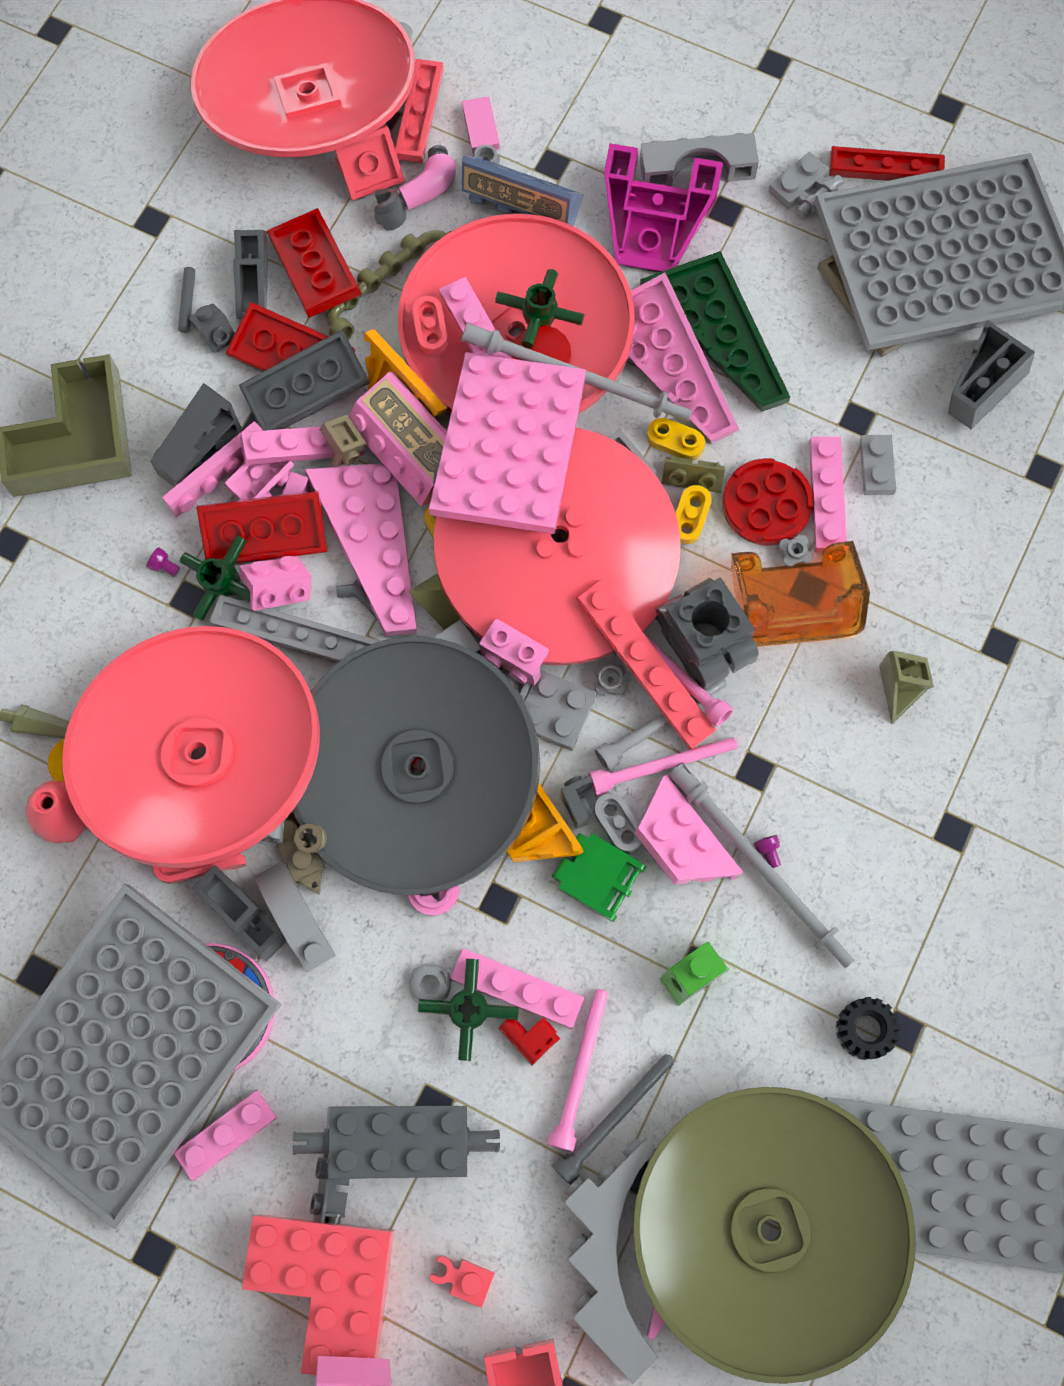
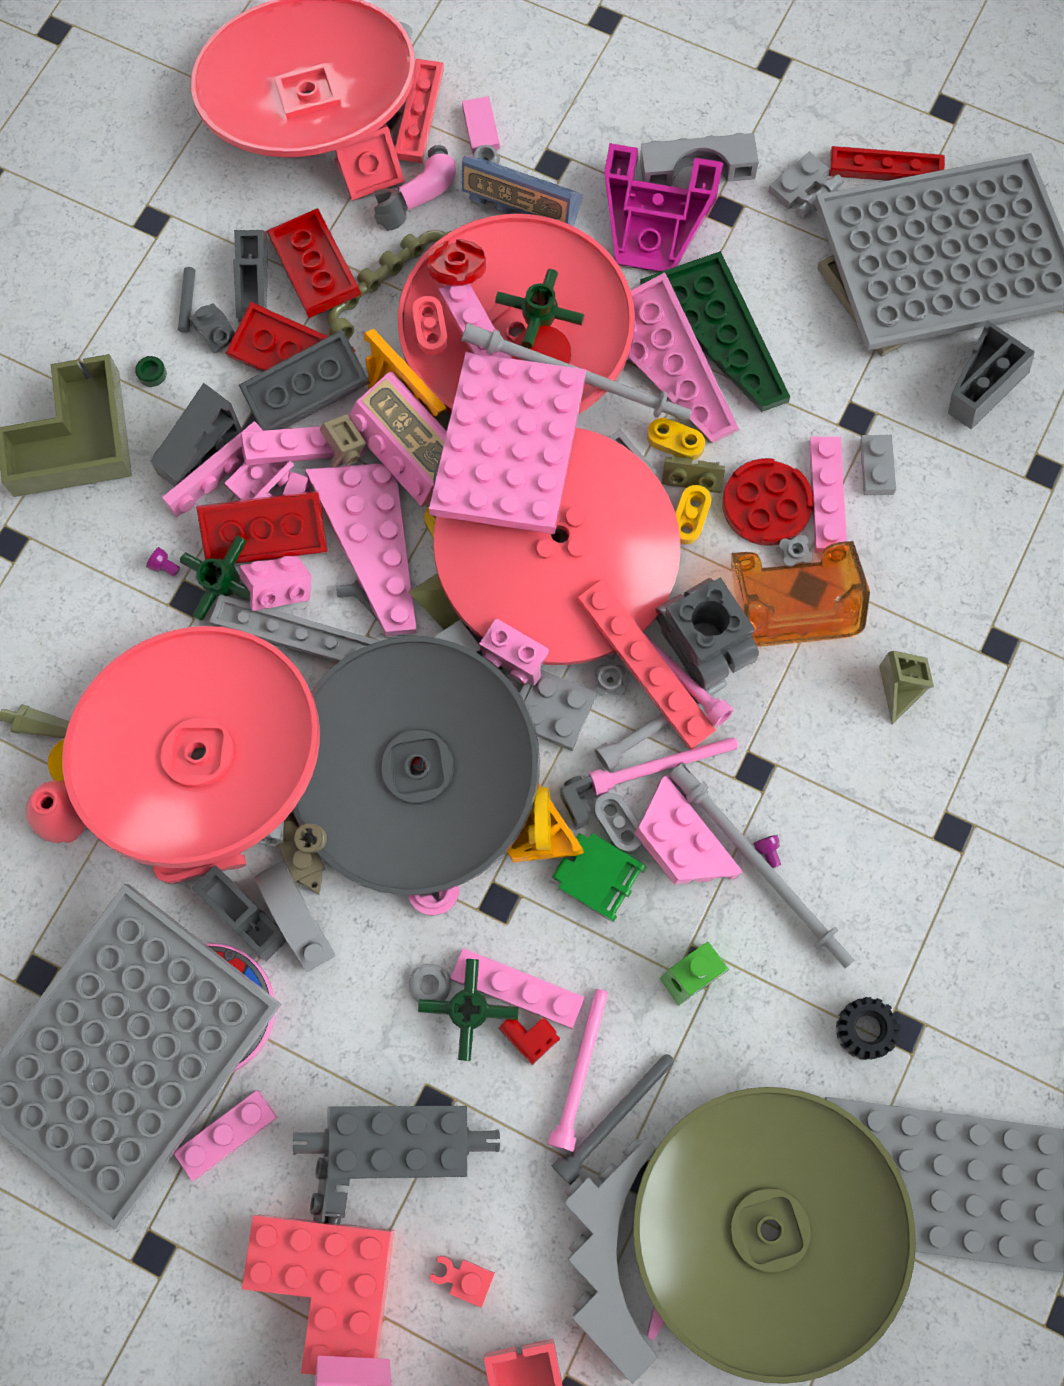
none -> dark green tile [135,356,167,387]
none -> red tile [427,239,486,286]
none -> yellow plate [529,787,551,850]

